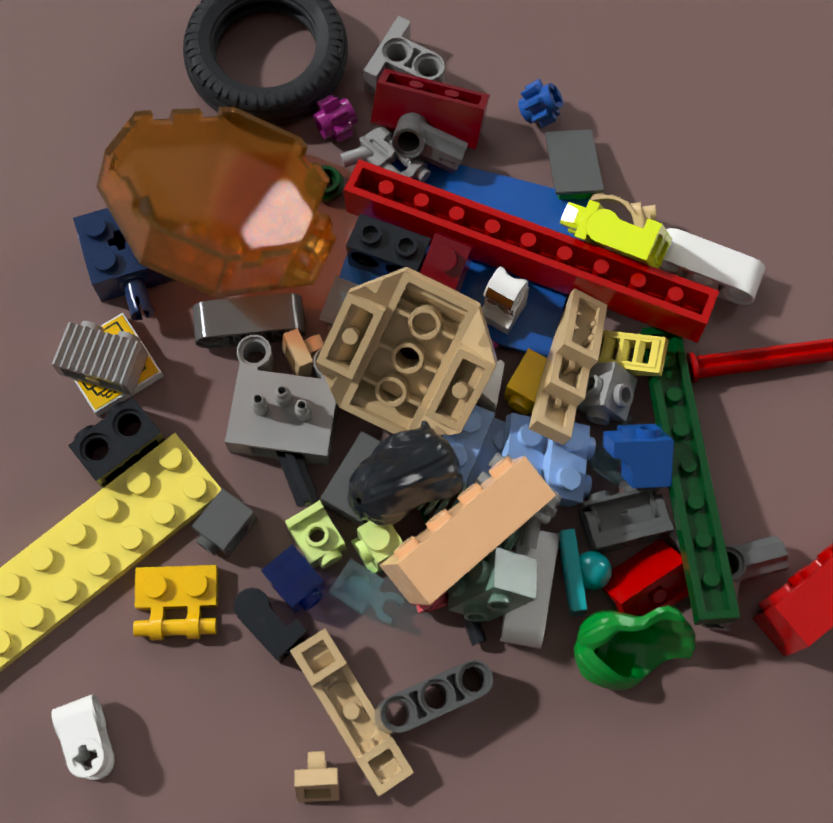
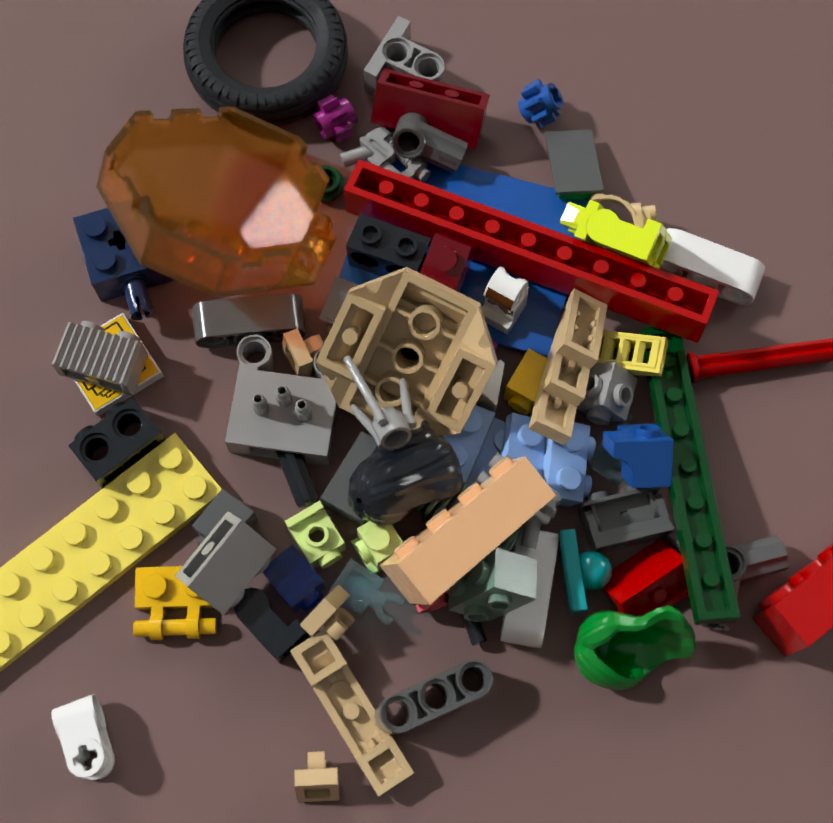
none -> light grey brick [175,511,276,615]
none -> tan tile [300,584,355,640]
none -> light grey plant [344,356,417,450]

